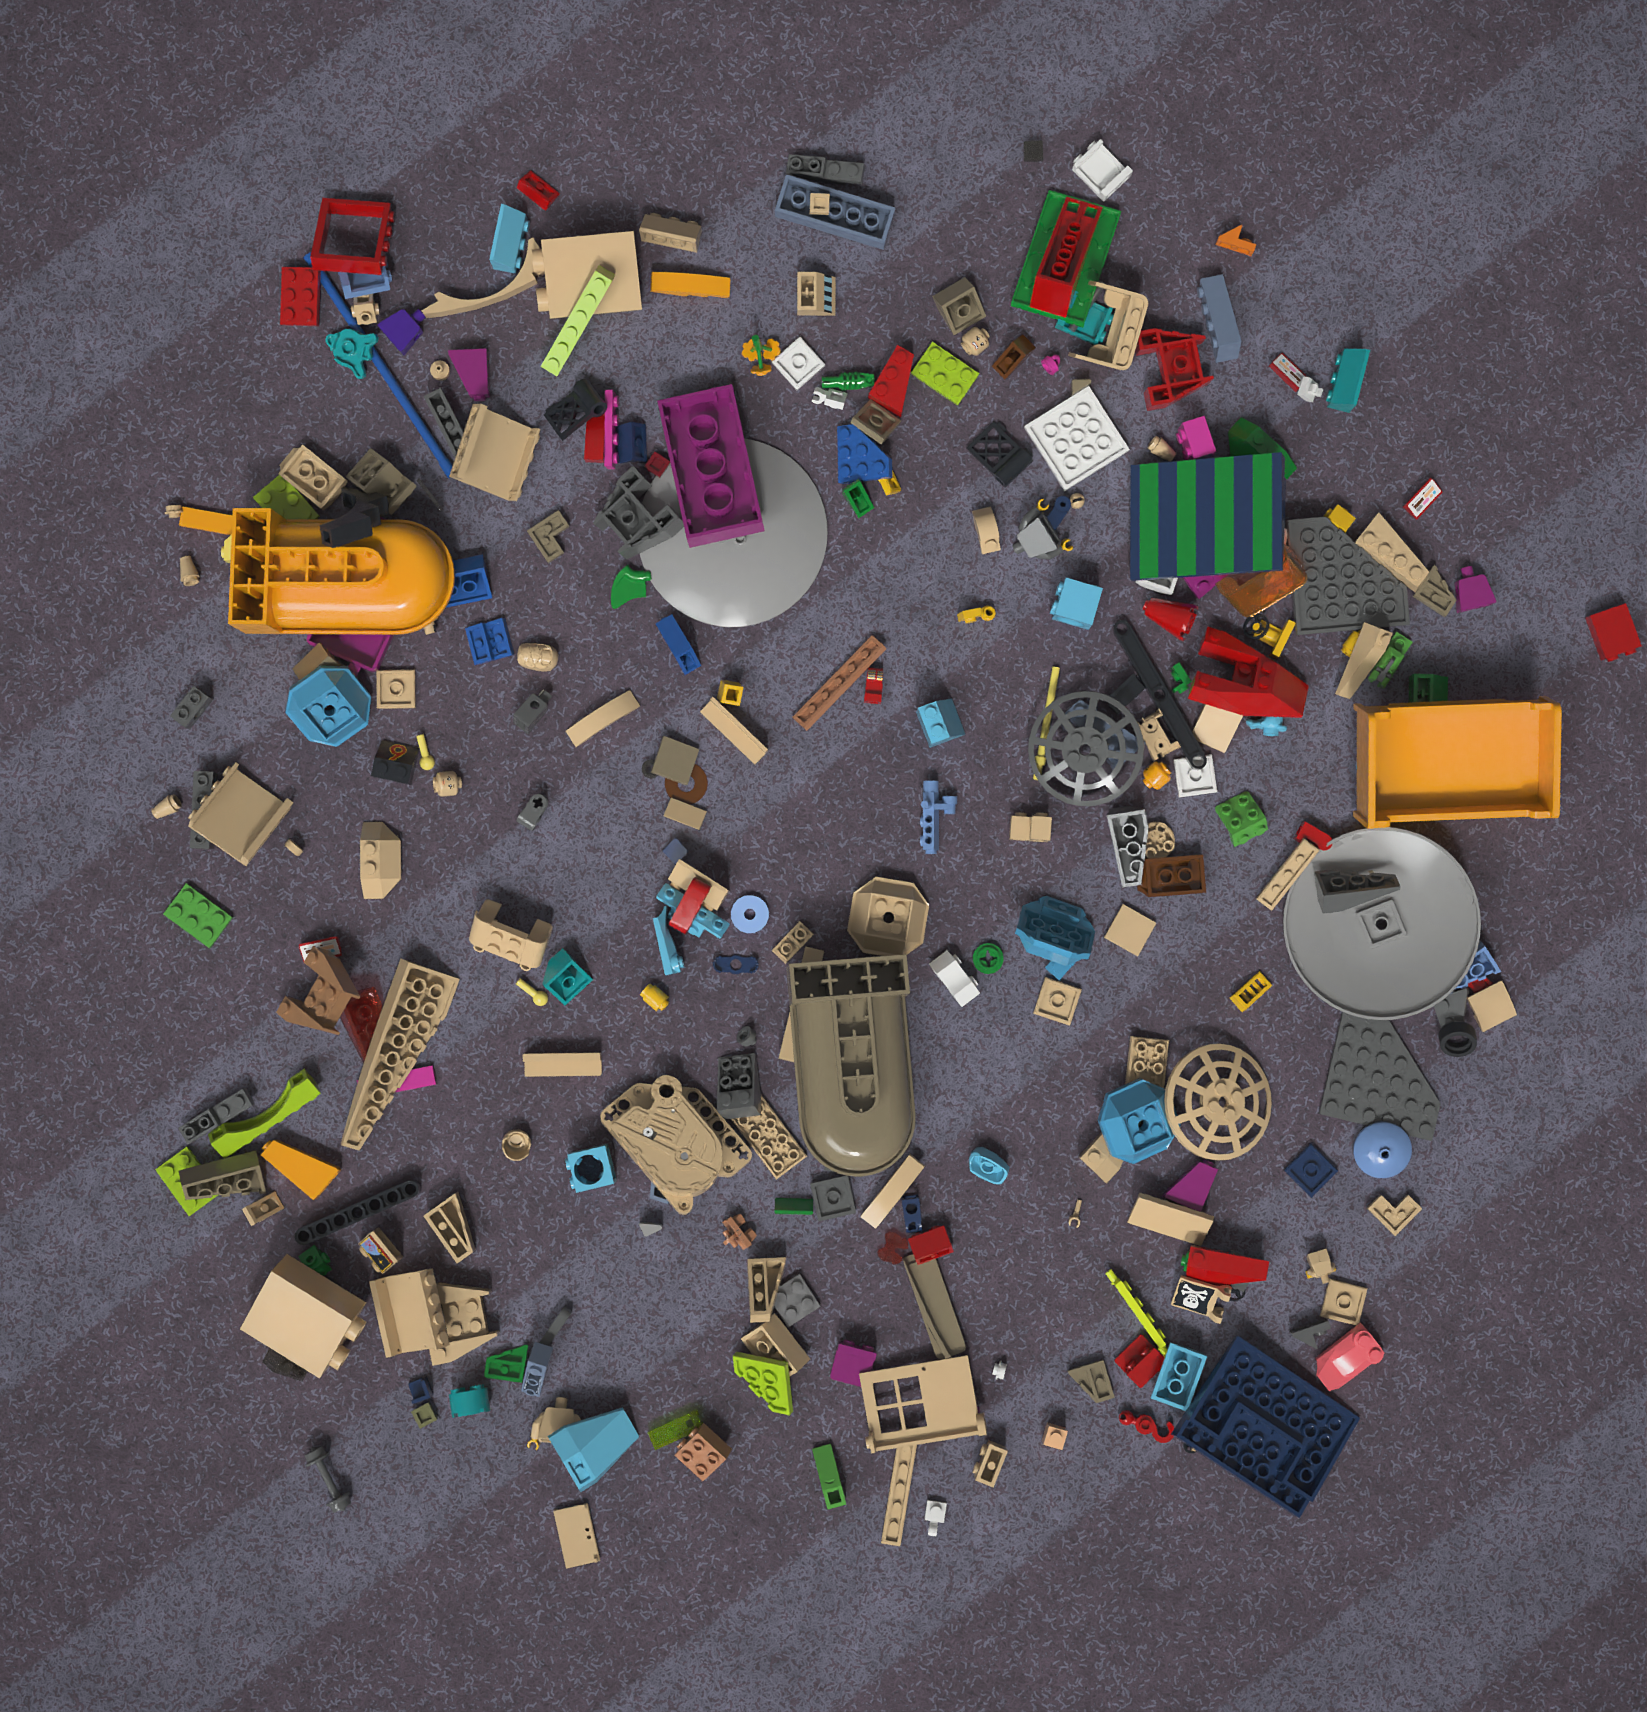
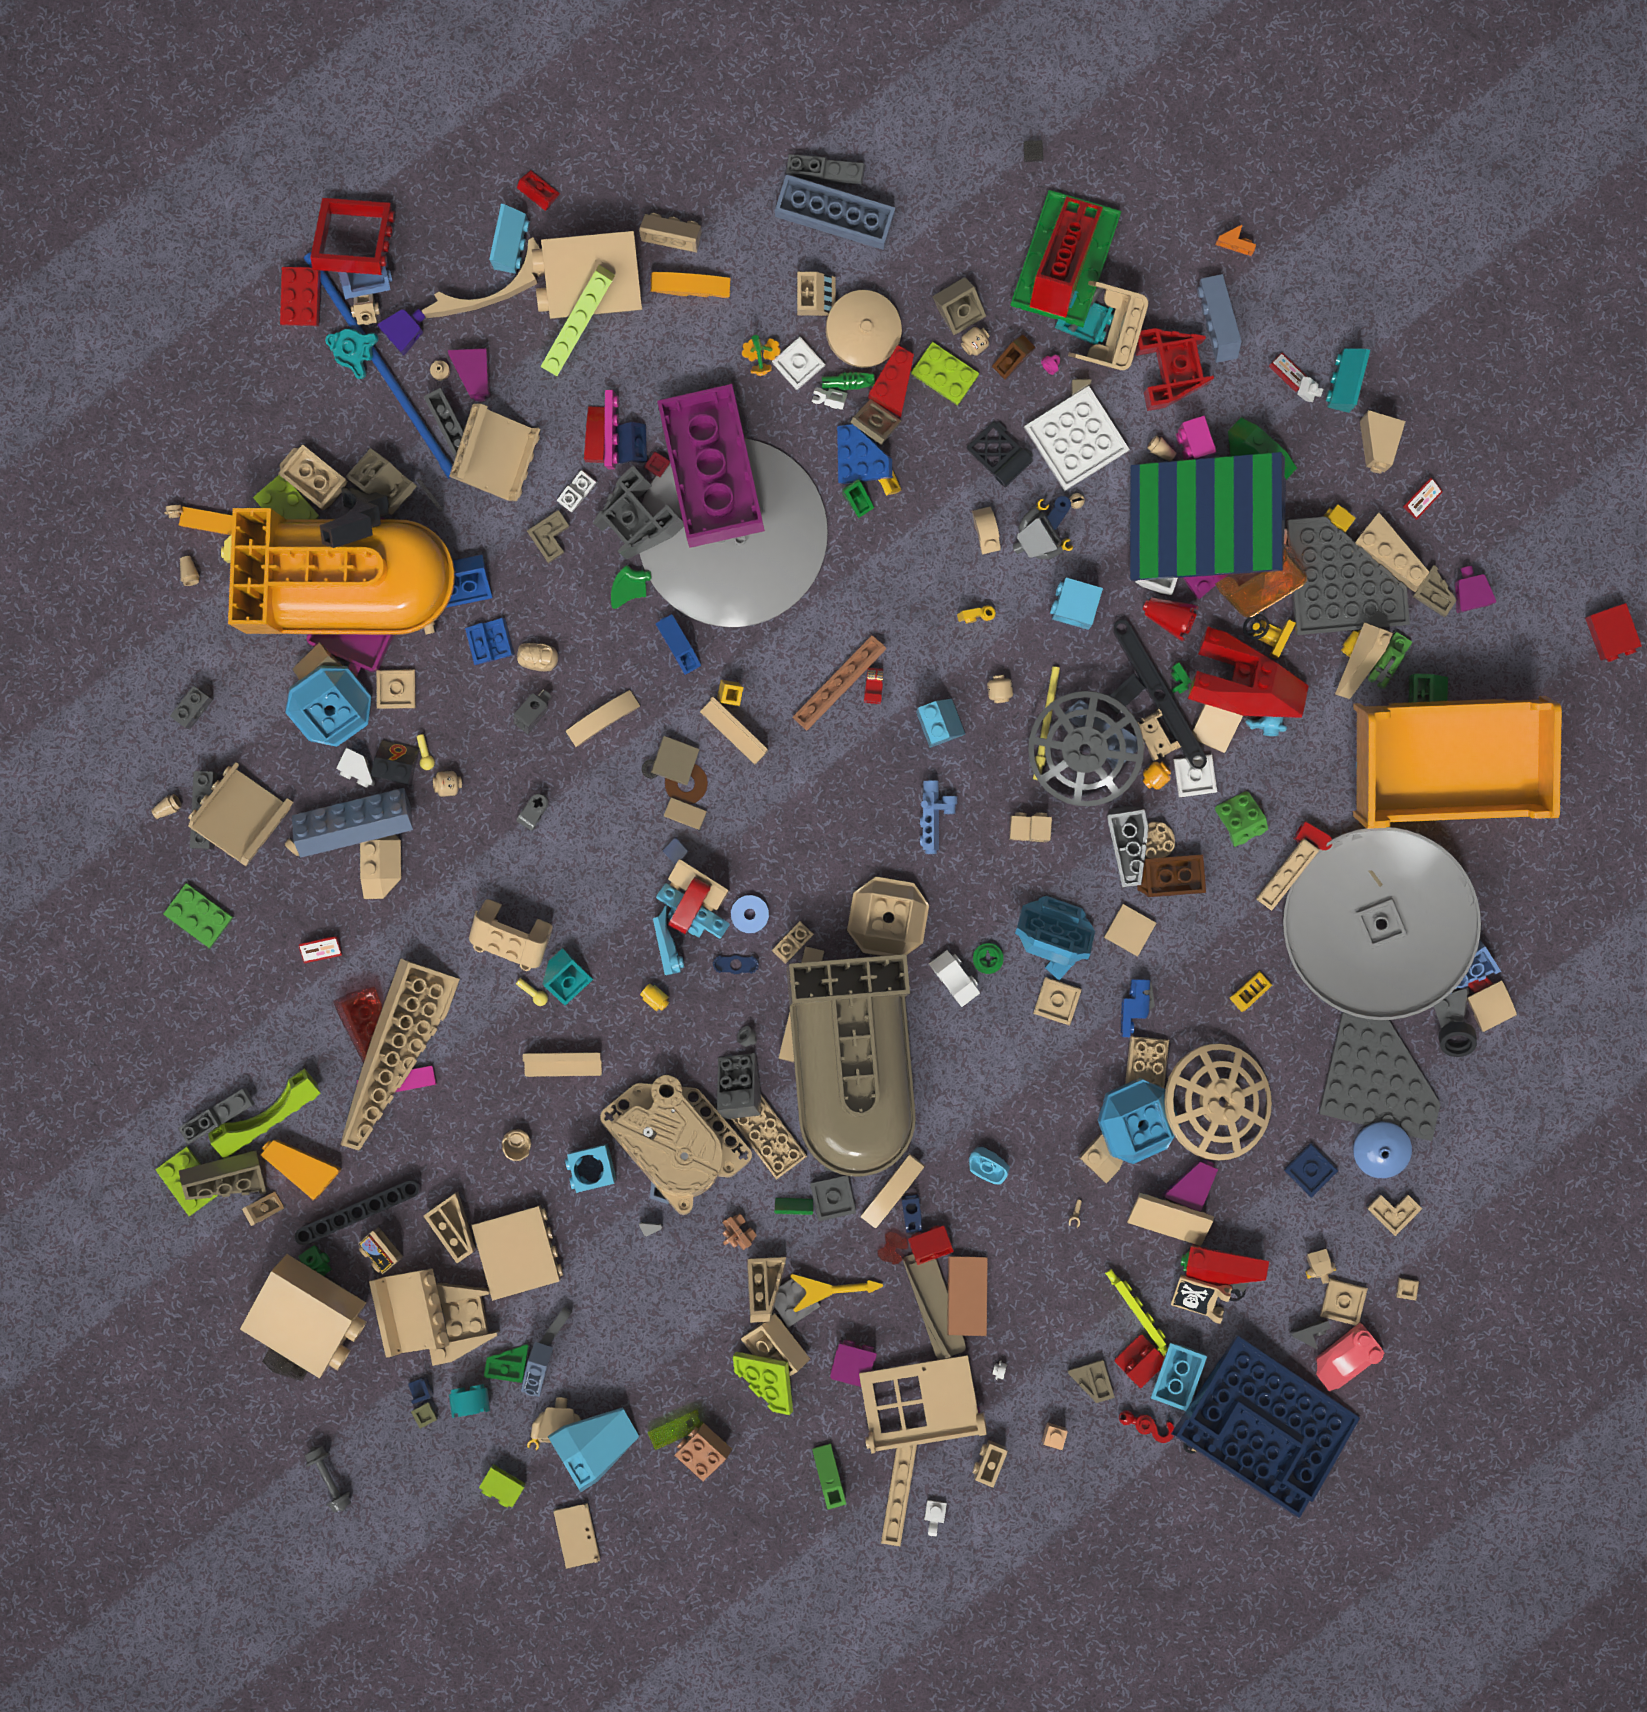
medium nougat wedge [276,946,360,1035] -> none
black piece [544,379,607,441] -> none
tan plate [810,193,830,215] -> none
white panel [1072,139,1133,202] -> none
dark grey wedge [1314,869,1401,914] -> none
none -> sand blue brick [292,788,413,858]
none -> white slope [336,748,375,788]
none -> tan panel [472,1205,563,1301]
none -> lime brick [479,1464,526,1508]
none -> white slope [557,470,597,512]
none -> yellow piece [790,1274,883,1312]
none -> tan dish [826,290,902,368]
none -> nougat tile [947,1257,987,1336]
none -> tan head [987,675,1013,703]
none -> blue plate [1121,979,1155,1037]
none -> tan slope [1360,410,1405,474]
none -> tan tile [1396,1278,1419,1300]

